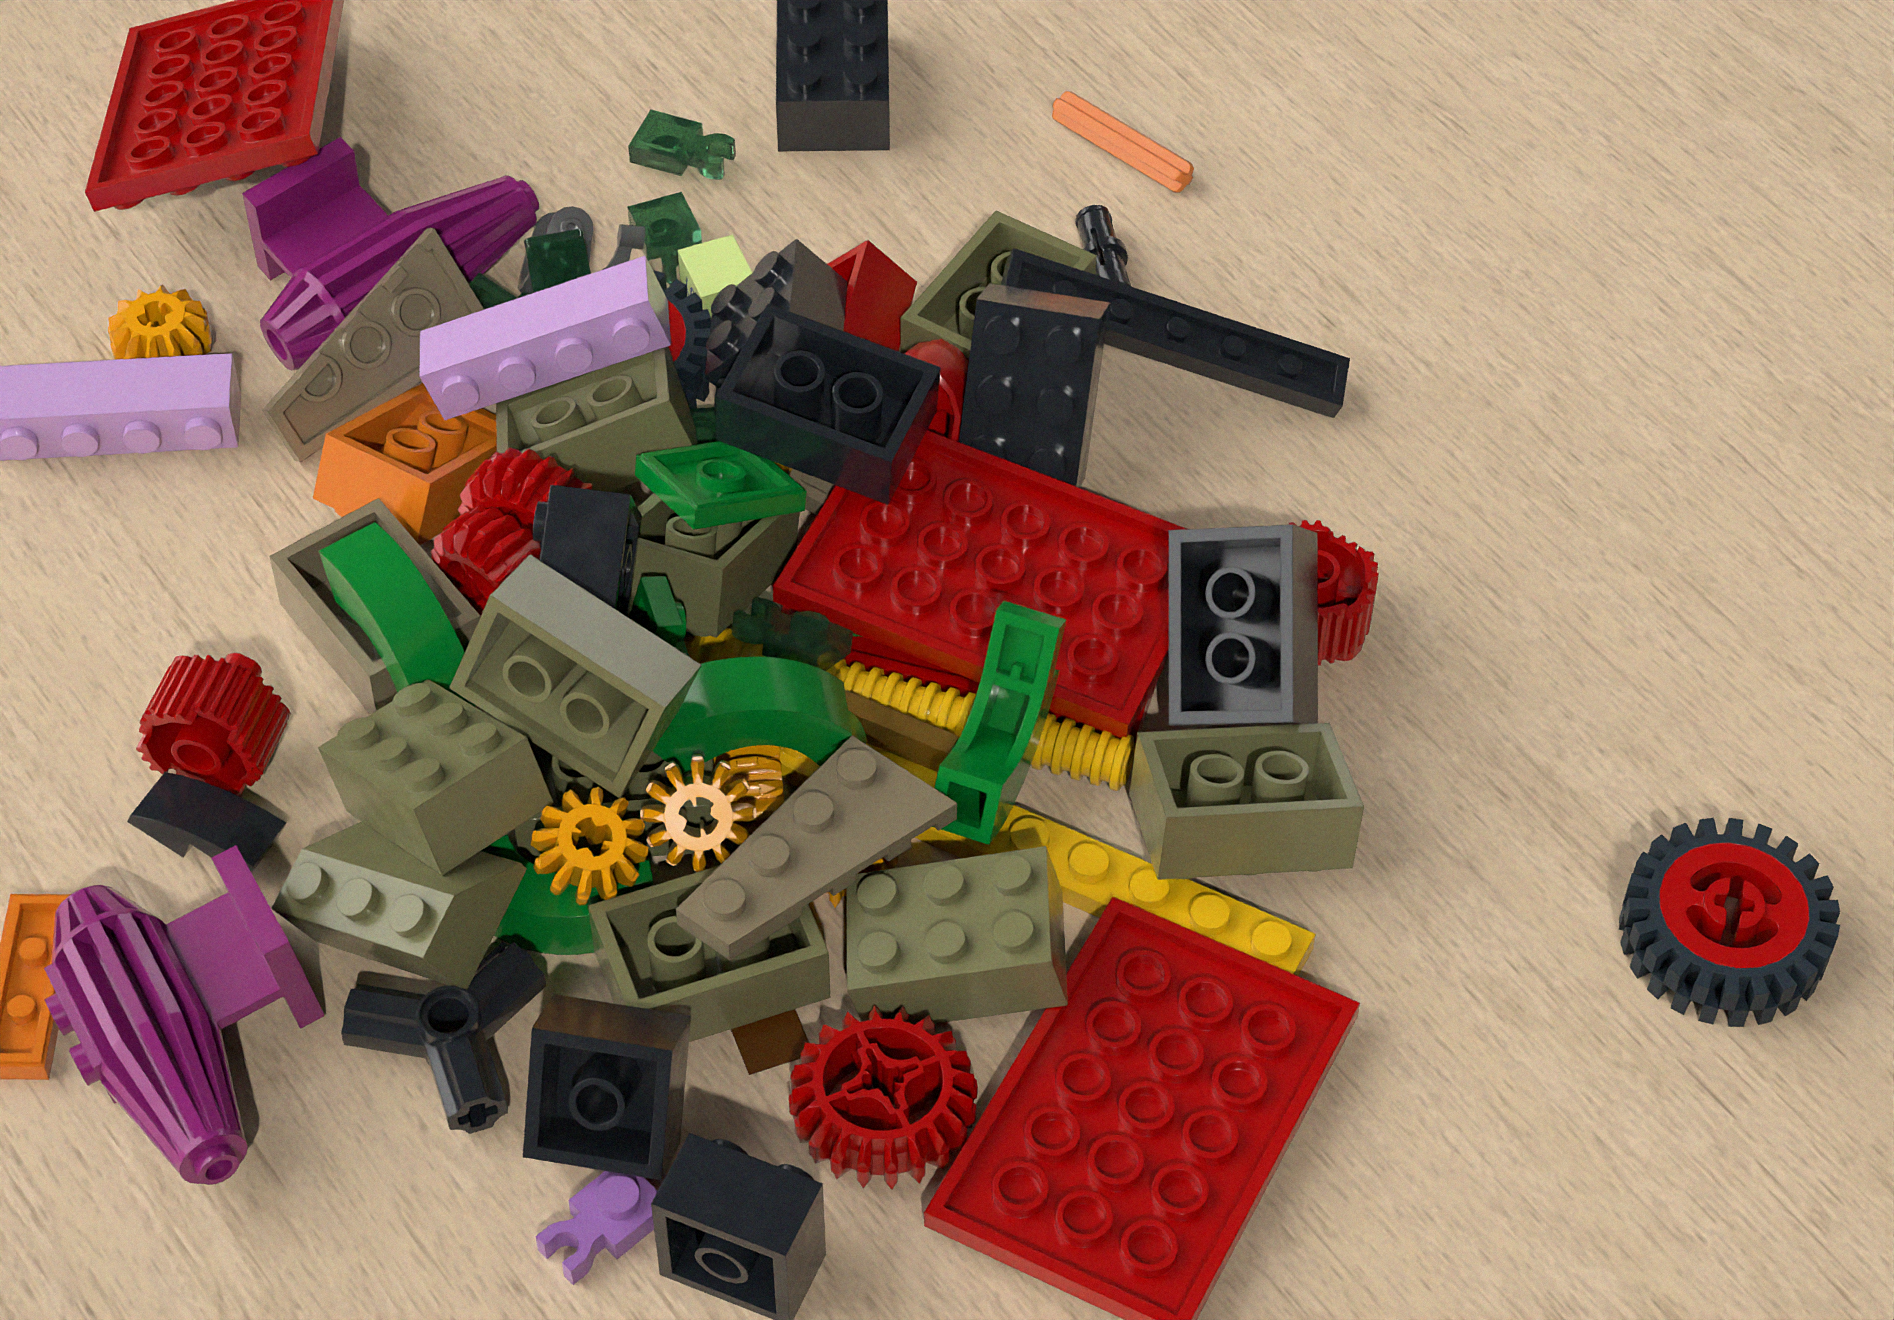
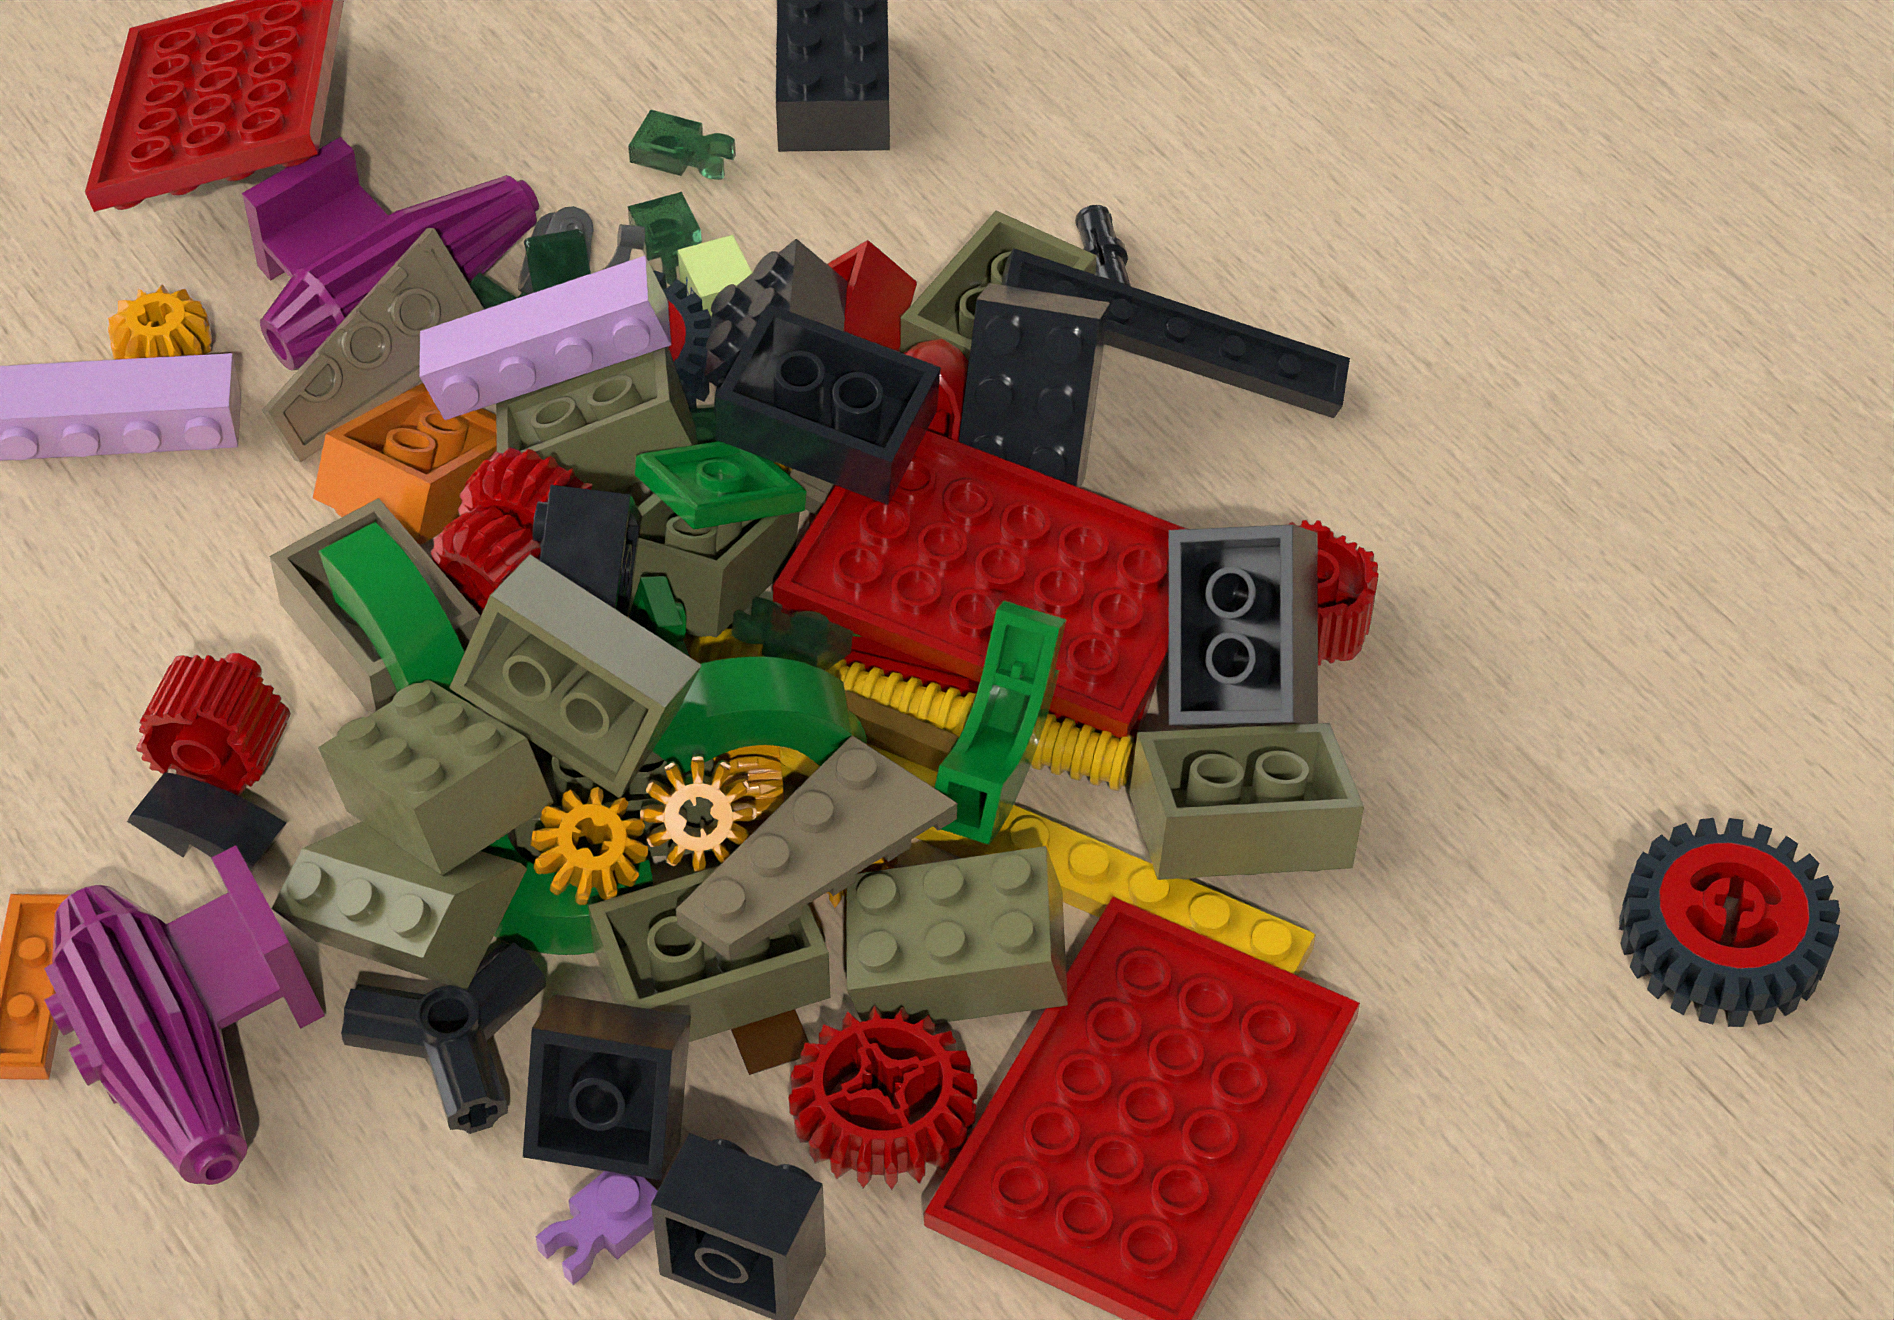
orange axle [1052,91,1194,192] -> none

